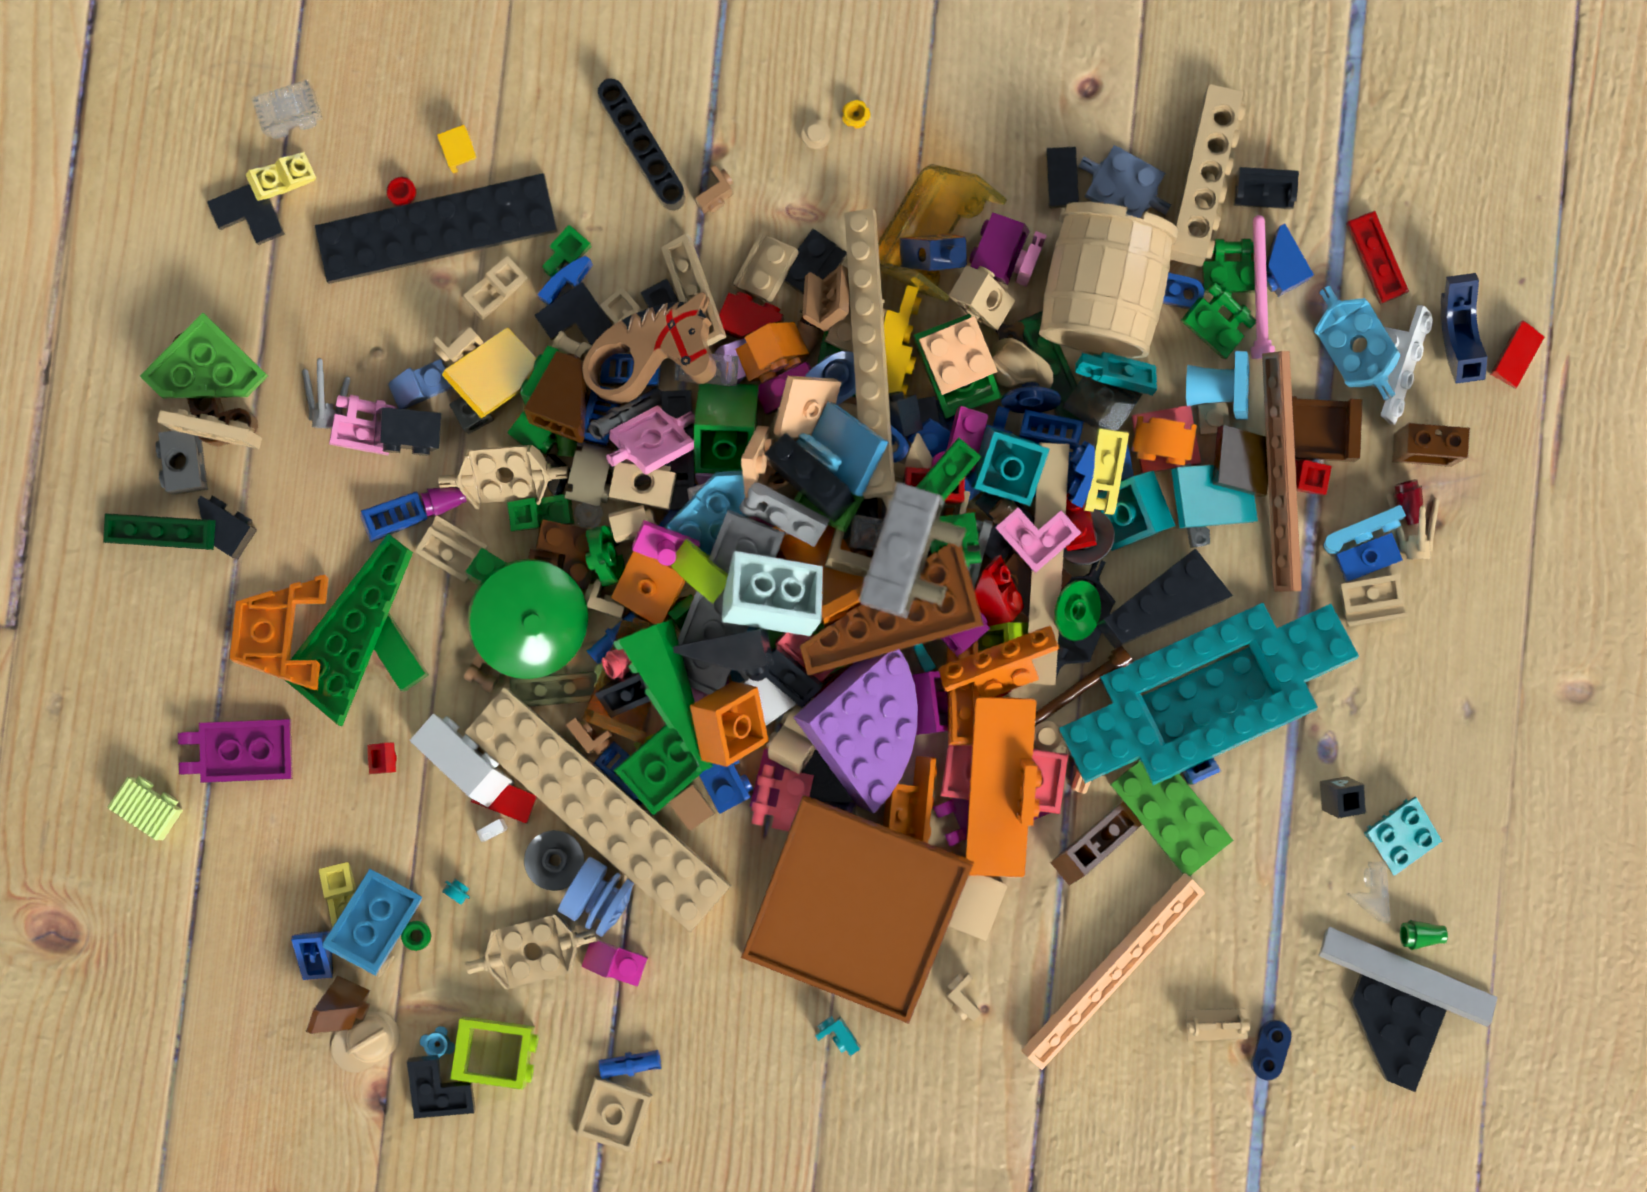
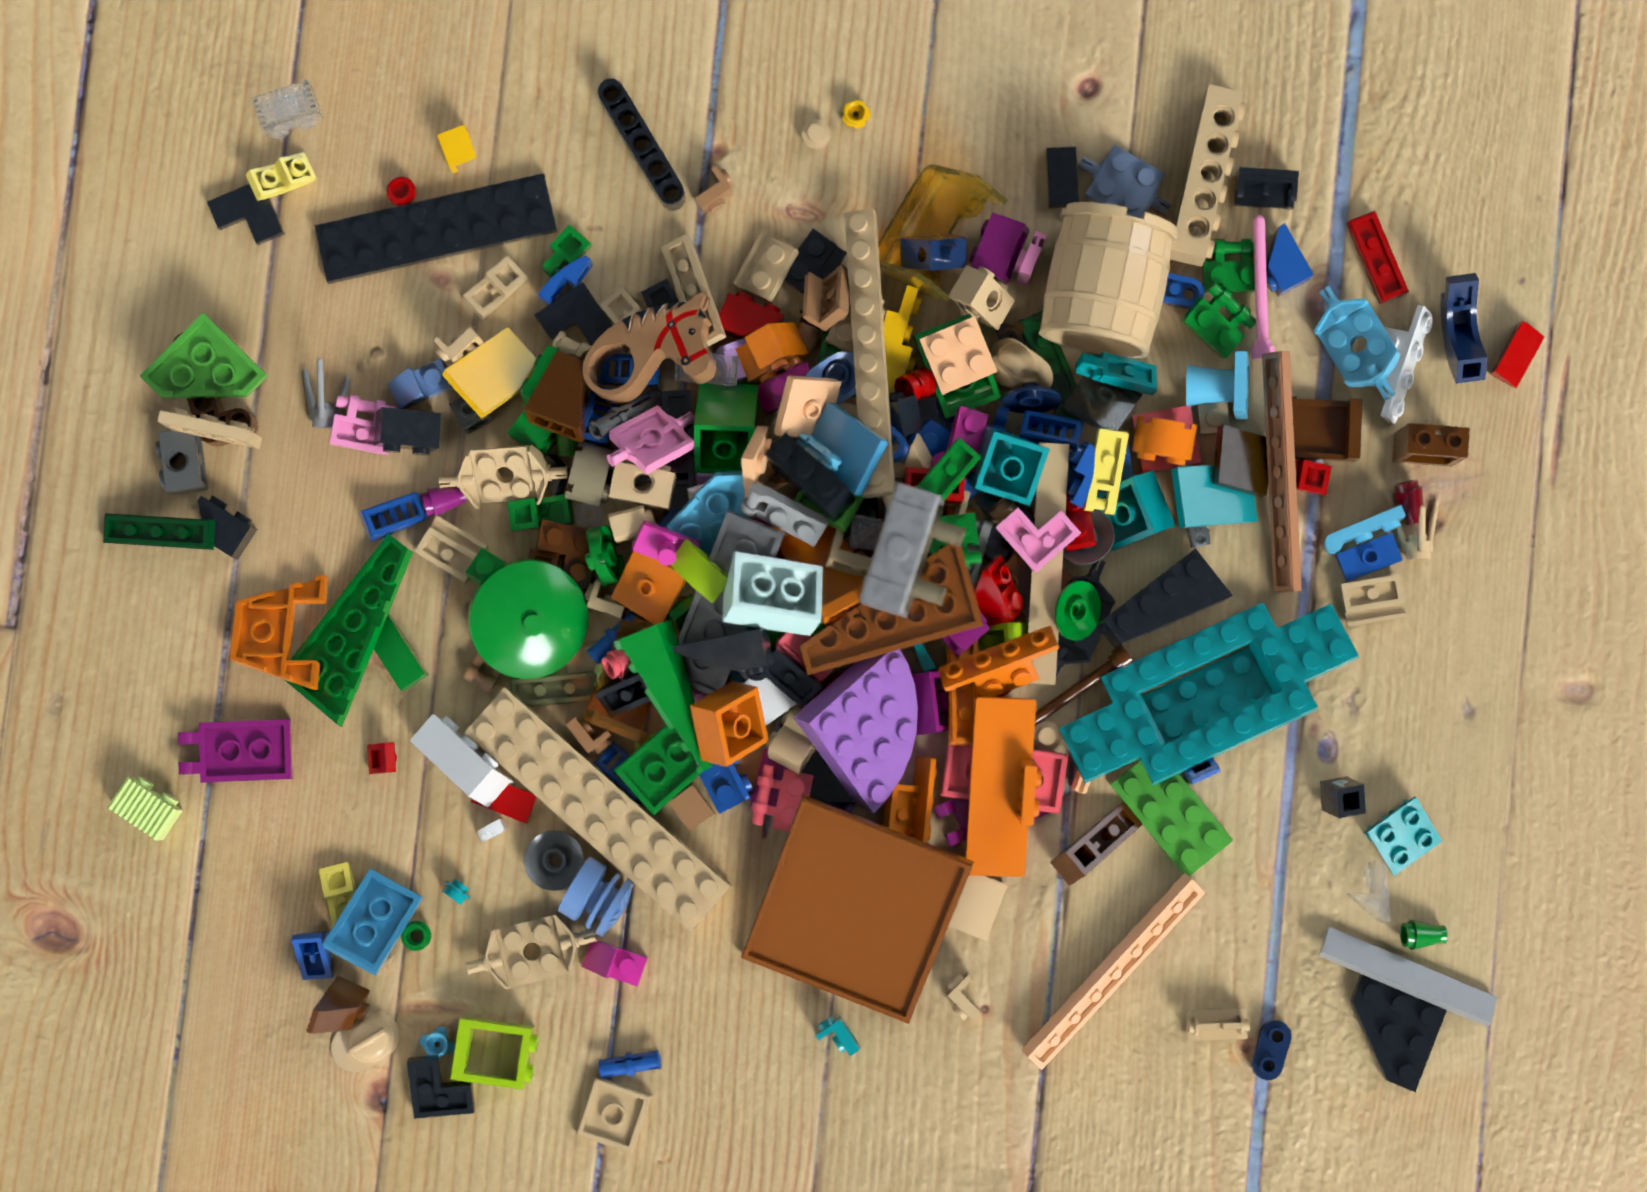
none -> red wheel [894,367,936,401]

